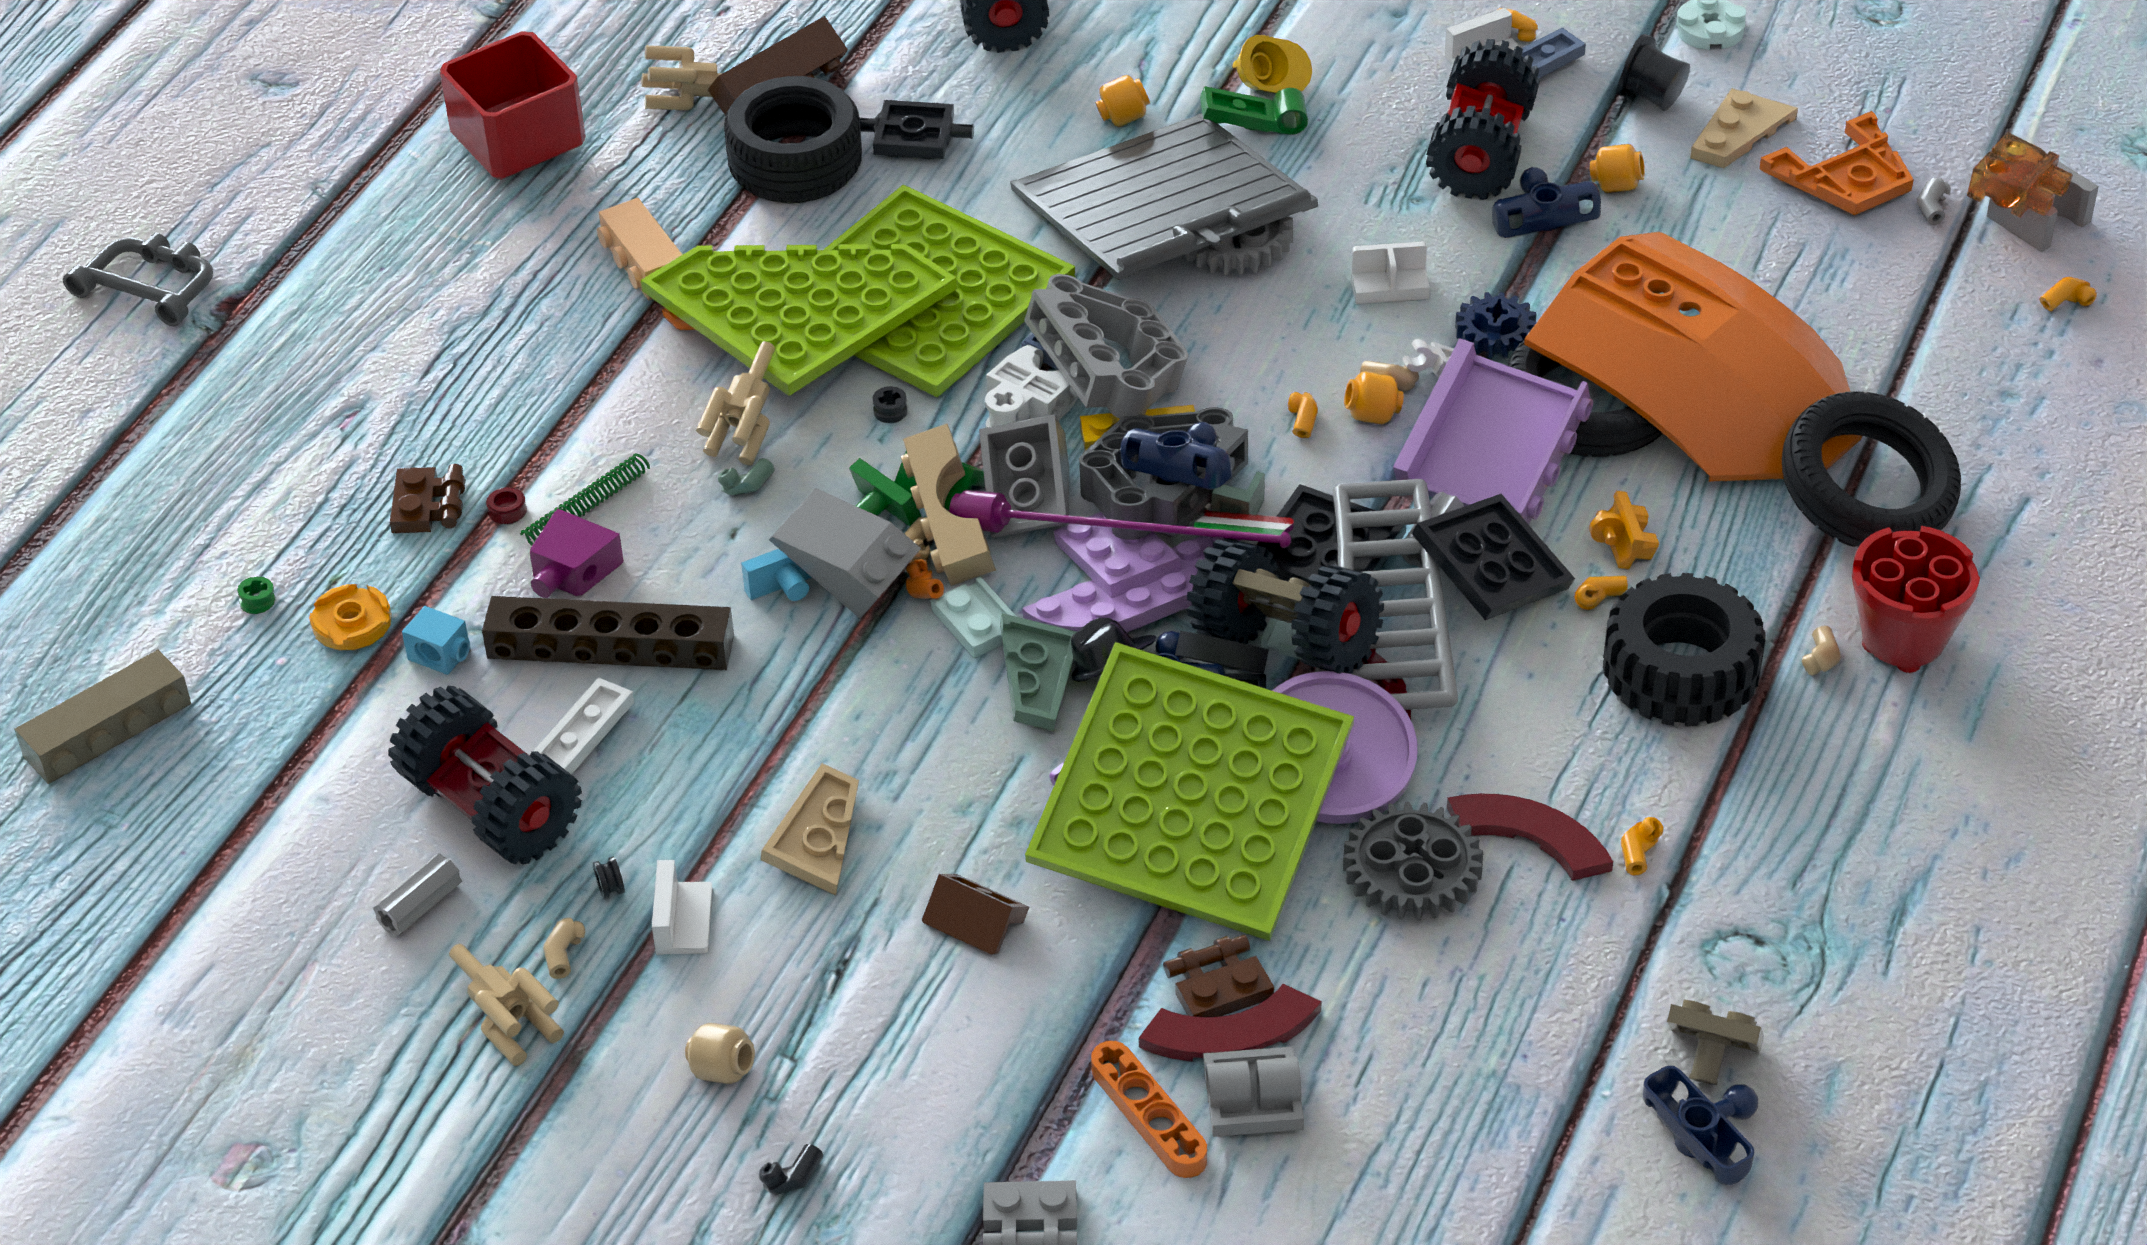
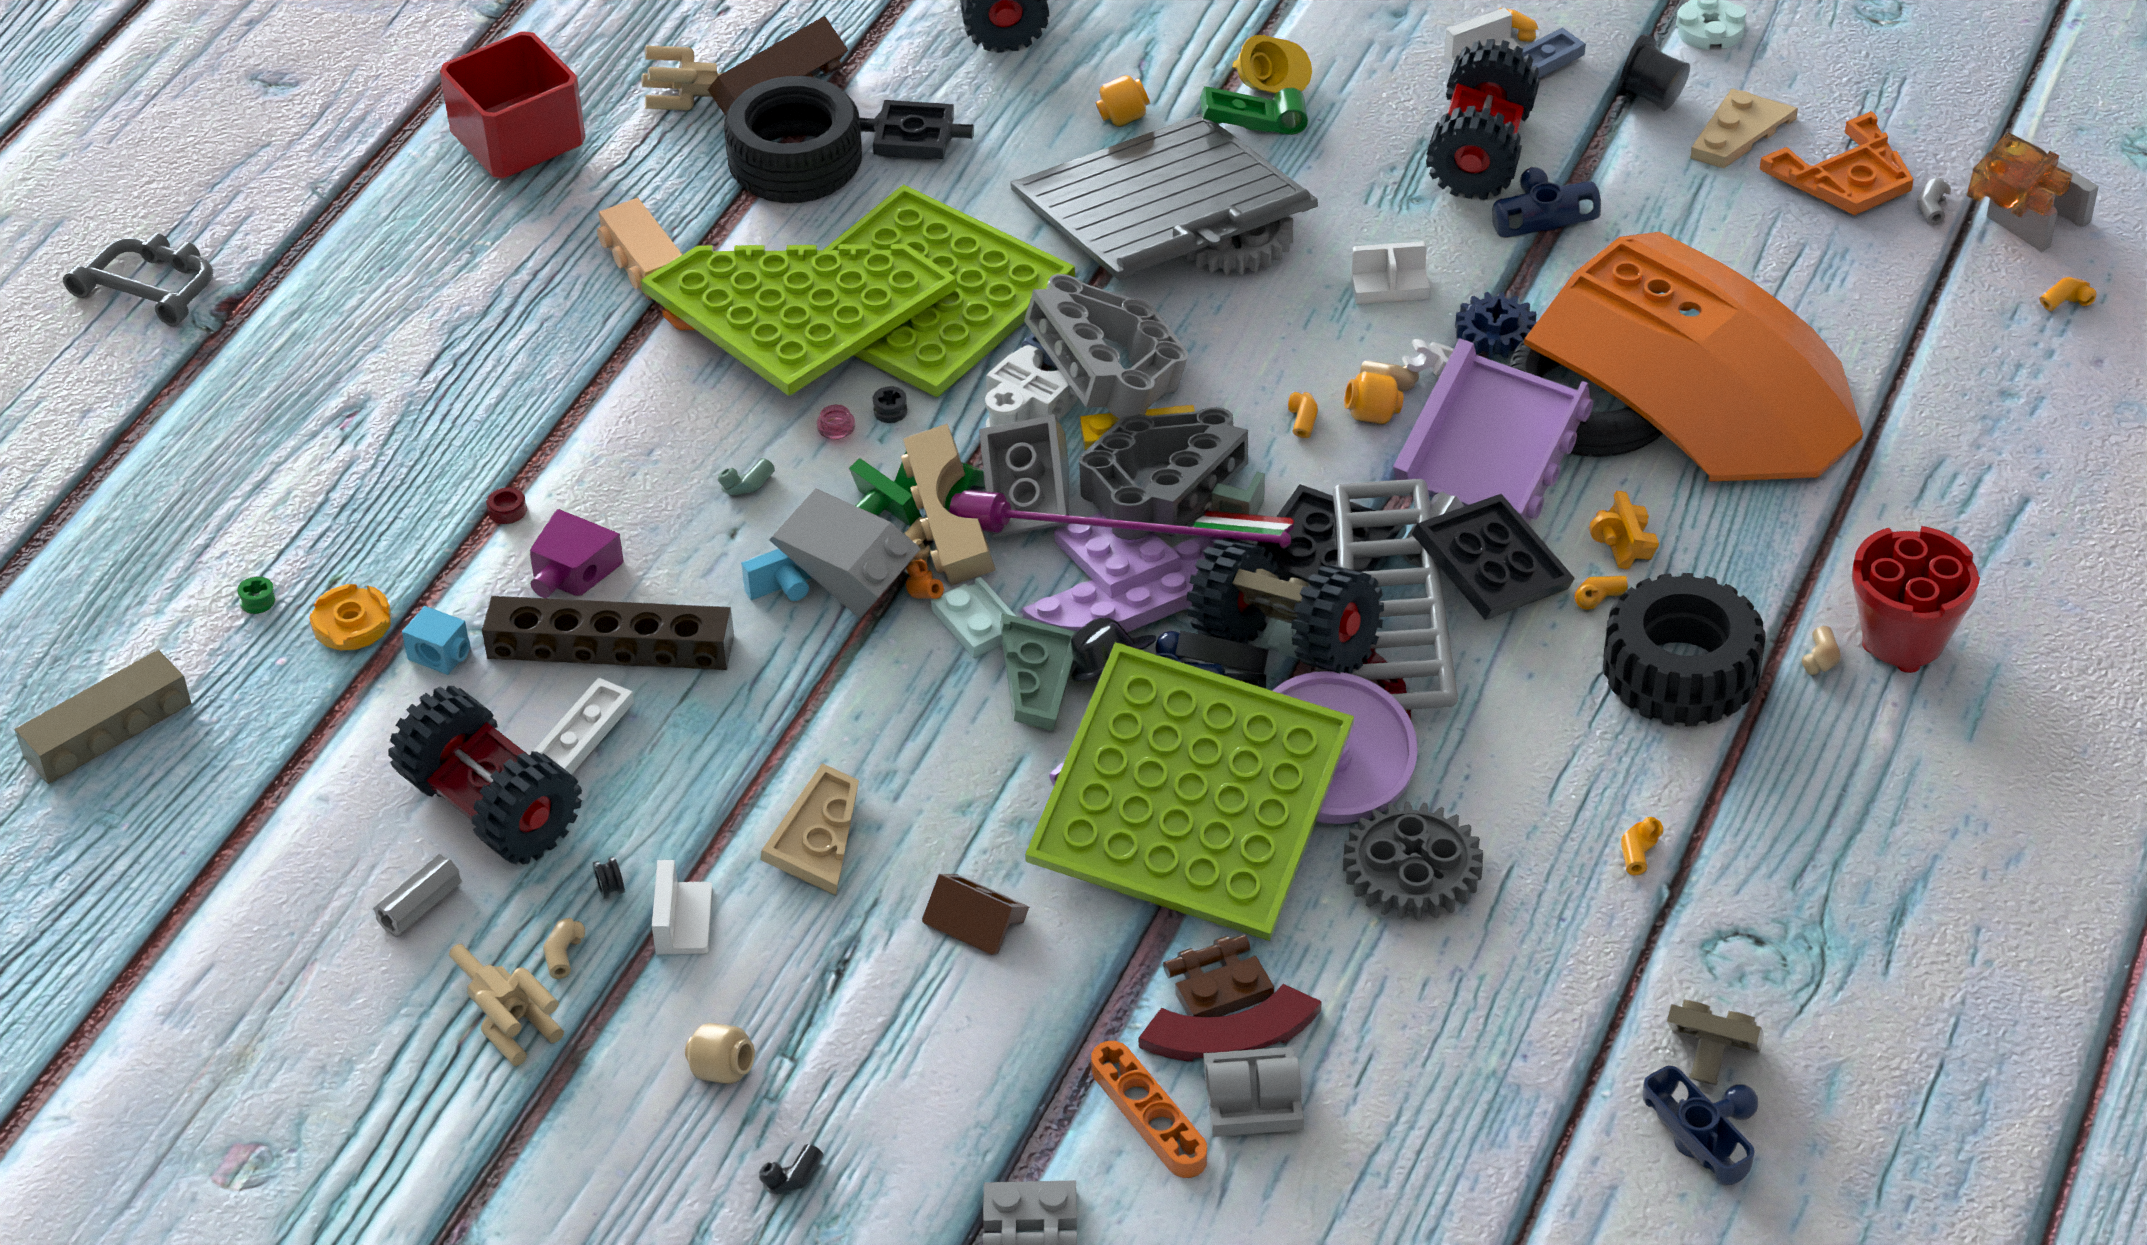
reddish brown plate [390,464,466,533] -> none
green piece [520,453,650,546] -> none
tan plant [696,342,775,466] -> none
dark blue piece [1120,422,1232,489] -> none
dark red tile [1447,793,1614,881] -> none
light orange head [1590,144,1645,193] -> none
black tyre [1782,391,1961,548] -> none
none -> clear pink plate [817,404,855,439]

